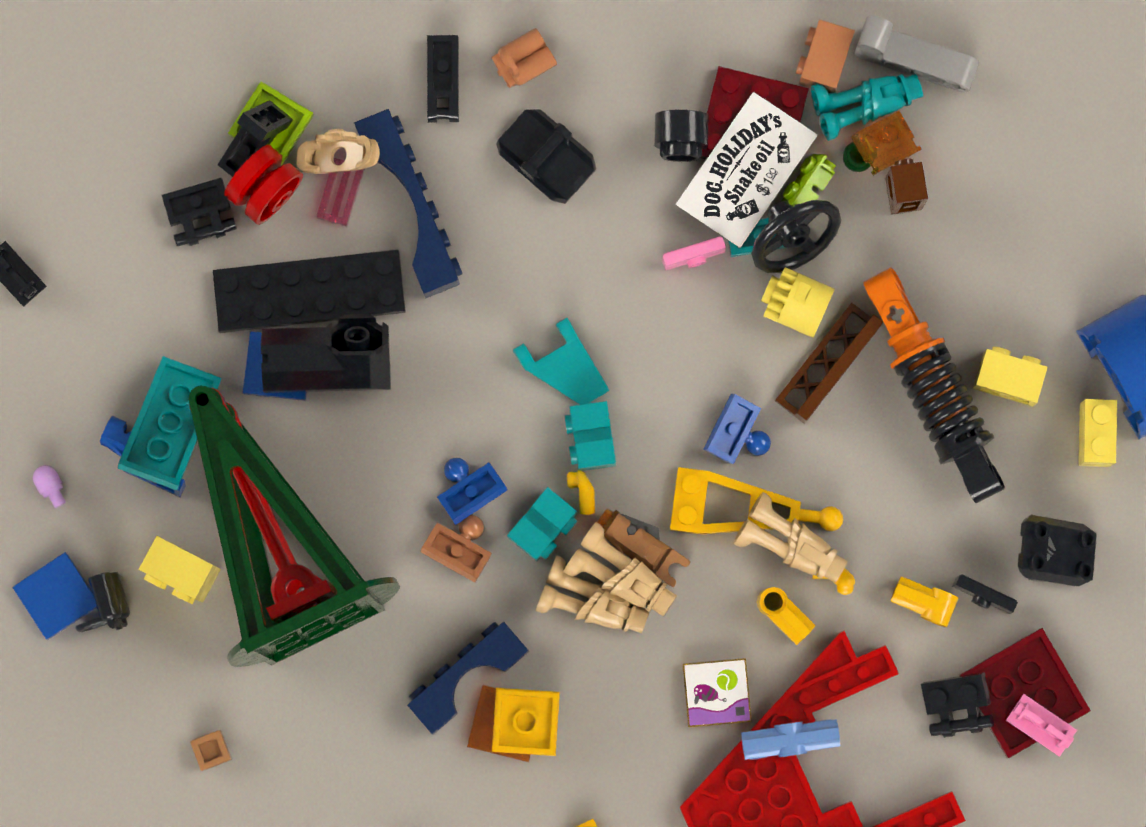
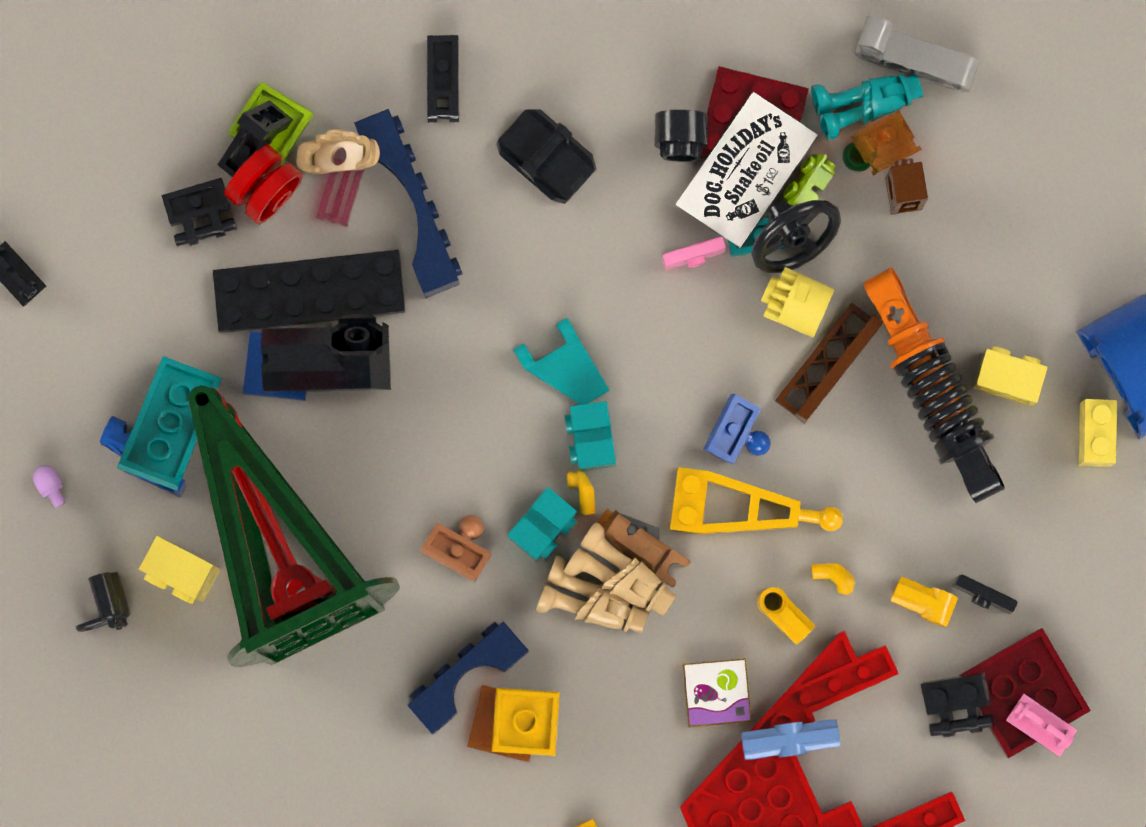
blue tile [12,552,97,640] -> none
medium nougat plate [190,730,232,771] -> none
blue plate [437,458,508,525] -> none
nougat piece [491,28,557,88] -> none
tan piece [733,492,848,583] -> none
nougat brick [796,19,855,93] -> none
black shield [1018,515,1097,586] -> none

